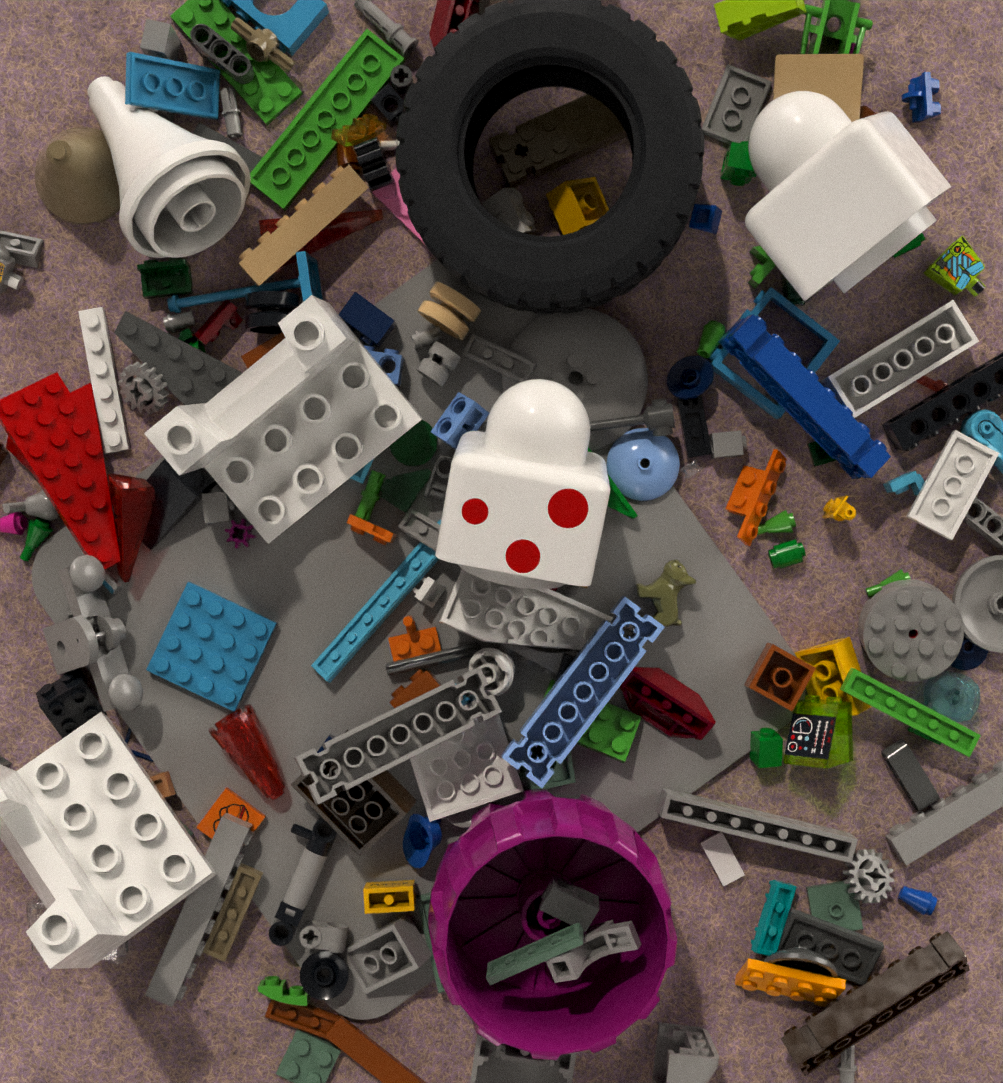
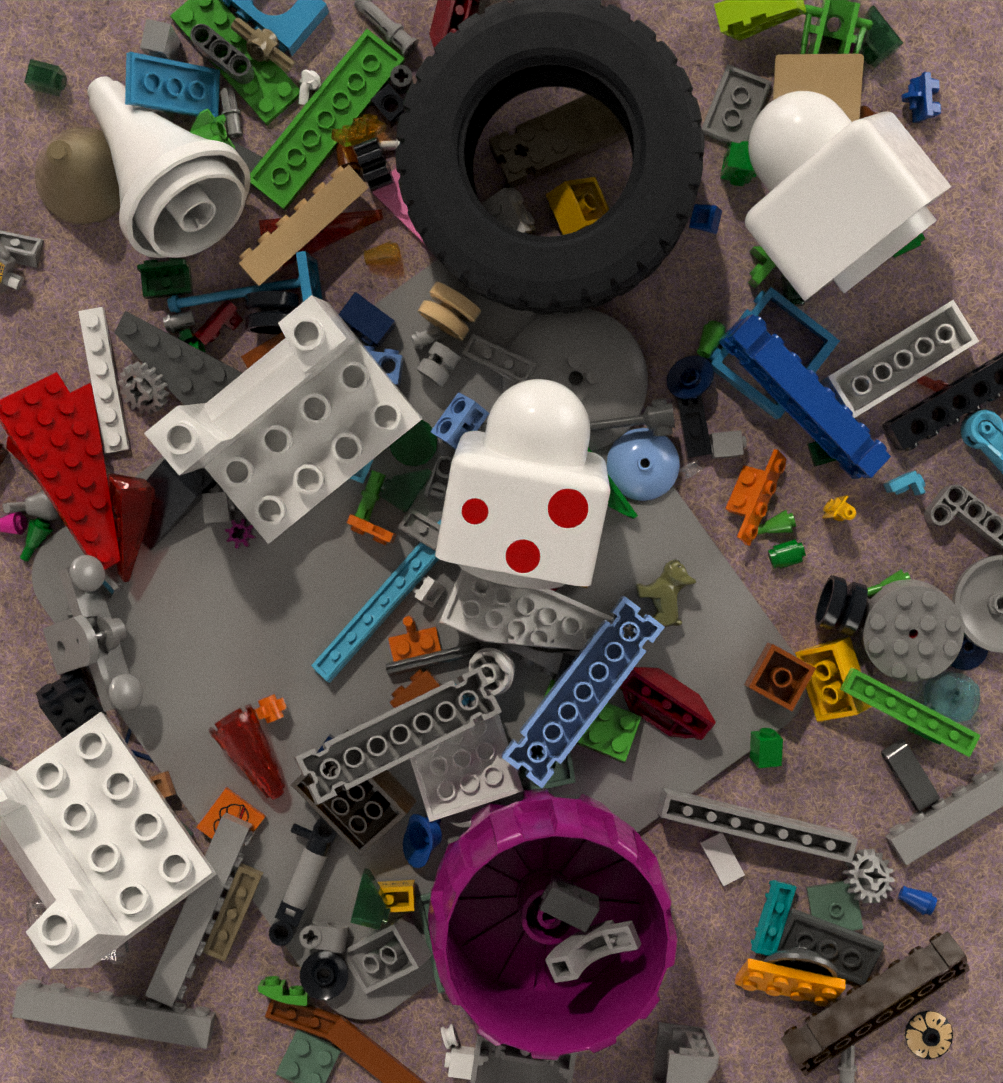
dark azure plate [146,582,277,712] -> none
sand green tile [486,923,583,985] -> none
slope [784,695,853,769] -> none
white plate [906,430,999,540] -> none
torso [923,236,986,297] -> none
none -> light grey brick [12,979,216,1049]
none -> clear green brick [24,59,67,97]
none -> bright green brick [190,109,235,149]
none -> orange gear [255,694,287,724]
none -> white plate [298,69,321,105]
none -> clear green slope [350,868,391,930]
none -> clear yellow cone [364,241,401,265]
none -> white bush [441,1024,459,1049]
none -> white brick [444,1045,475,1080]
none -> black wheel [815,575,868,636]
none -> clear green slope [860,5,903,68]
none -> tan dish [905,1010,953,1059]

